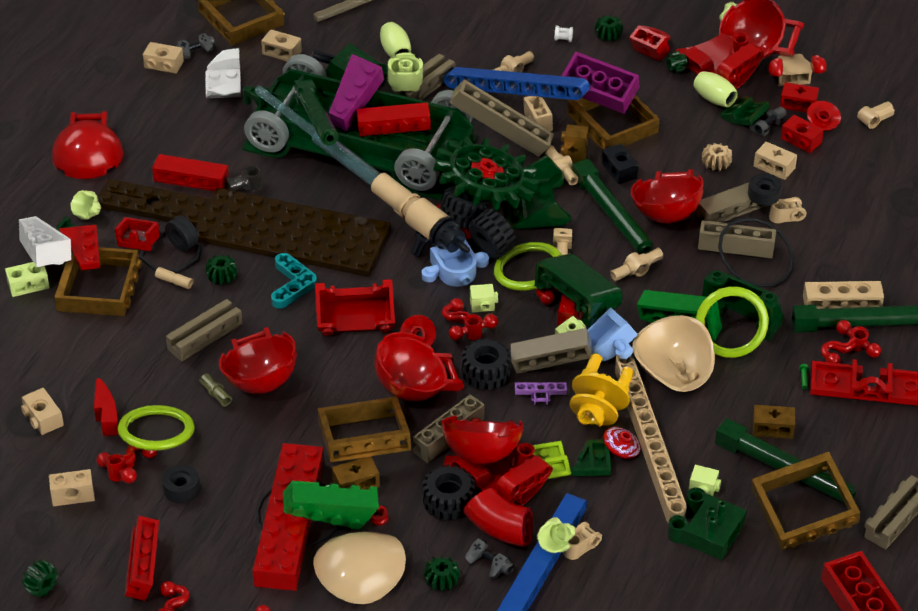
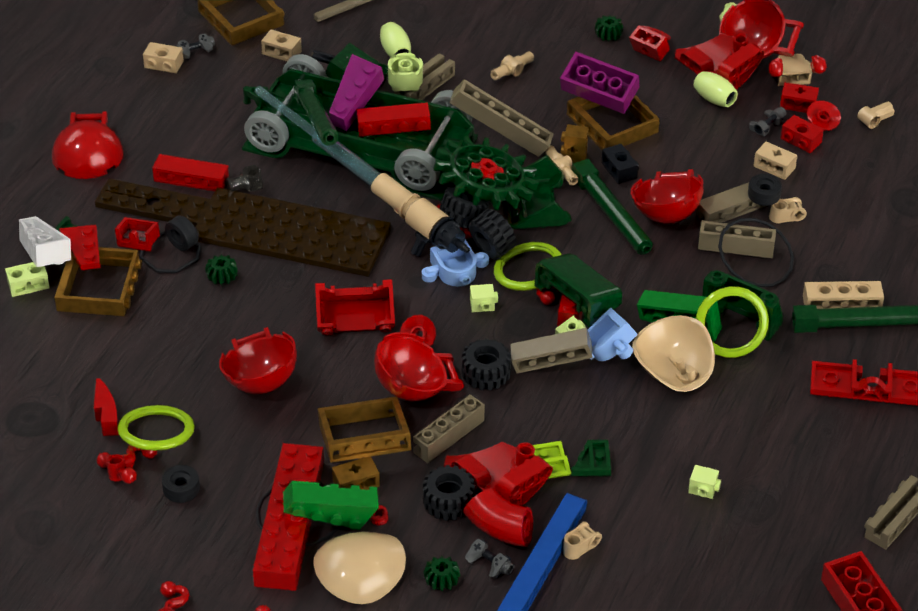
tan brick [21,387,64,435] -> none
dark green gear [21,559,59,597] -> none
tan brick [49,469,95,507] -> none
yellowish green hair [71,190,101,220] -> none
red brick [125,516,159,601] -> none
tan piece [155,267,193,290] -> none
dark tan brick [166,299,242,362] -> none
olive pin [199,373,232,407] -> none
white piece [206,48,241,99] -> none
teal beam [271,253,317,309] -> none
red windscreen [441,415,524,464] -> none
red piece [442,298,498,341] -> none
blue beam [444,67,590,100] -> none
medium lavender piece [515,383,567,405] -> none
tan brick [524,96,553,131] -> none
yellowish green hair [537,517,575,553] -> none
tan bracket [553,228,572,255] -> none
white bush [554,25,573,42] -> none
yellow piece [569,353,634,427] -> none
red dish [603,427,641,459] -> none
tan pin [610,248,663,282] -> none
tan beam [615,354,686,524] -> none
dark green gear [666,51,687,73] -> none
dark green piece [667,488,747,560] -> none
tan gear [702,142,732,171] -> none
dark green brick [715,418,856,504] -> none
dark green slope [720,96,770,125] -> none
pearl gold window [752,452,860,551] -> none
pearl gold brick [753,405,795,439] -> none
green piece [799,364,809,390] -> none
red piece [821,320,881,363] -> none

